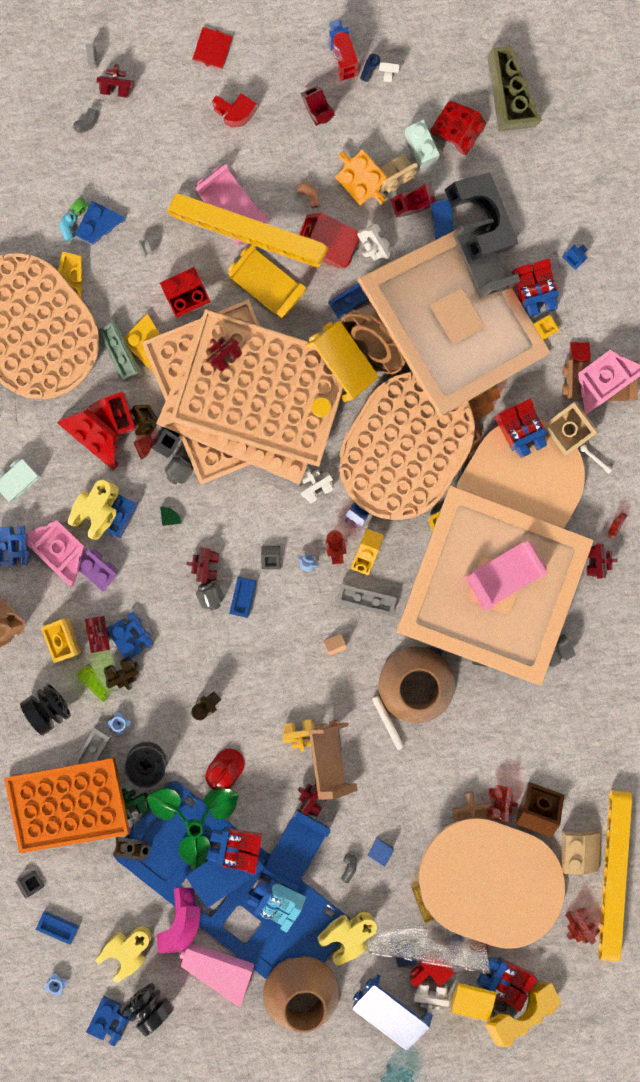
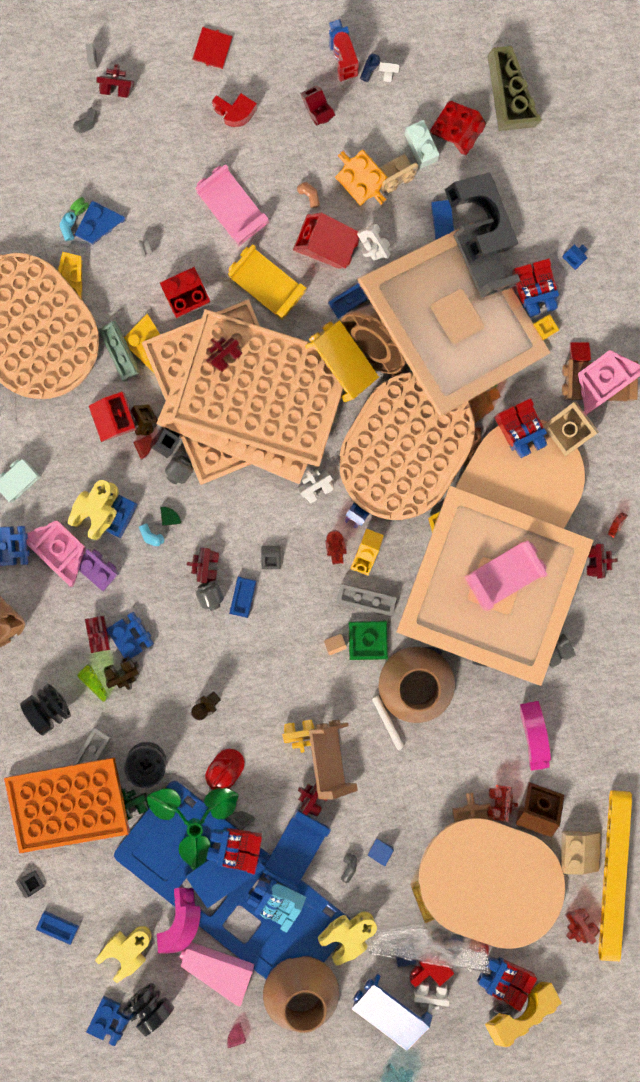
yellow slope [41,617,82,663] -> none
light blue plate [45,973,67,996] -> none
red wing [57,408,118,470] -> none
light blue plate [107,712,131,735] -> none
dark brown hips [113,837,150,861] -> none
yellow beam [167,193,328,267] -> none
light blue plate [298,554,319,571] -> none
yellow tile [311,397,331,418] -> none
dark red brick [390,183,436,218] -> none
yellow slope [449,983,496,1021] -> none
white hinge [580,445,612,473] -> none
none -> medium azure arm [139,523,164,547]
none -> clear pink tile [227,1022,246,1048]
none -> dark grey tile [228,811,255,830]
none -> green tile [349,621,388,660]
none -> dark pink arch [520,701,551,771]

